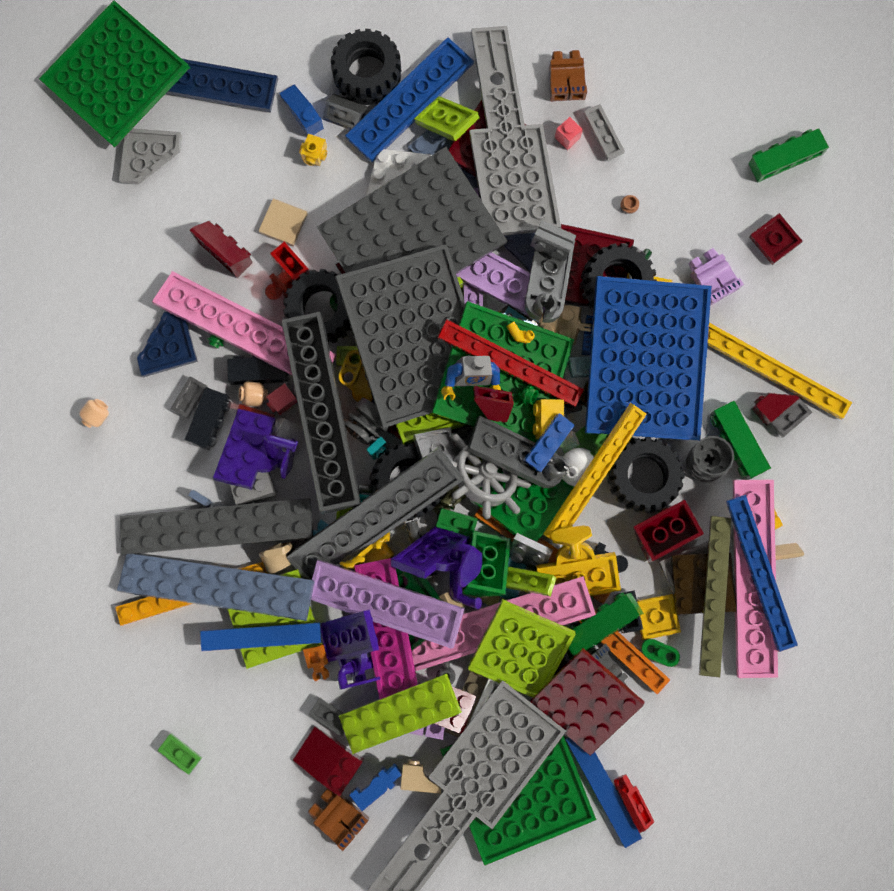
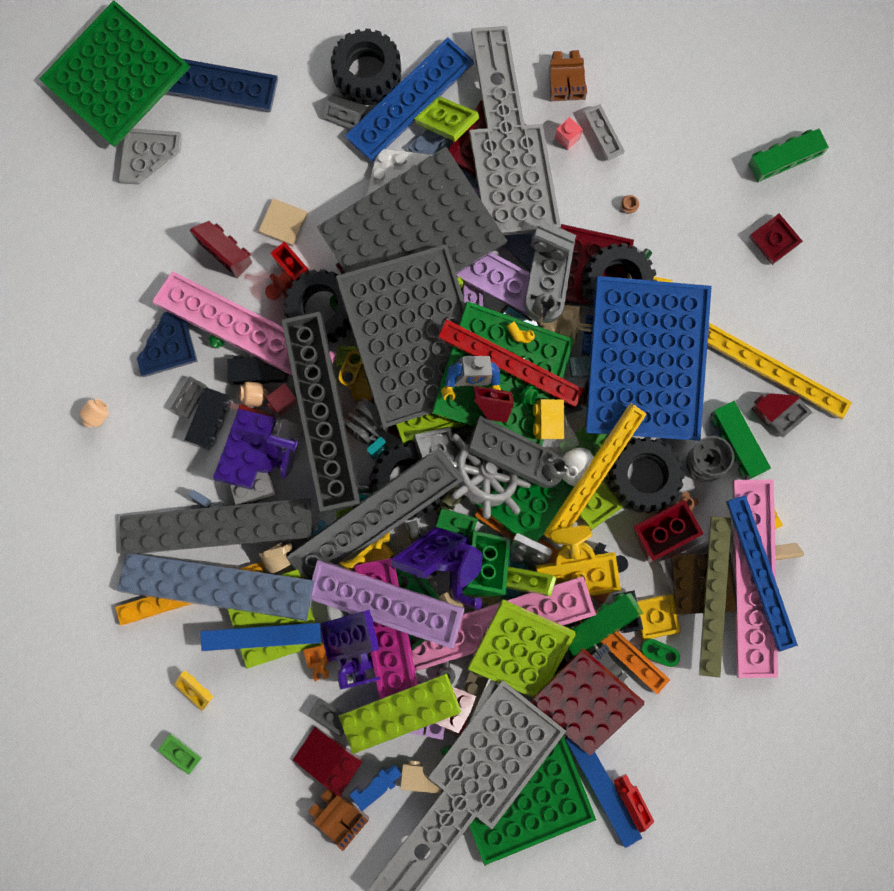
blue slope [279,84,324,135] -> none
yellow brick [299,134,328,166] -> none
blue plate [523,413,575,472] -> none
lavender hips [688,248,744,306] -> none
none -> yellow plate [174,670,214,711]
none -> lime plate [580,481,623,531]
none -> nougat plate [676,492,699,513]

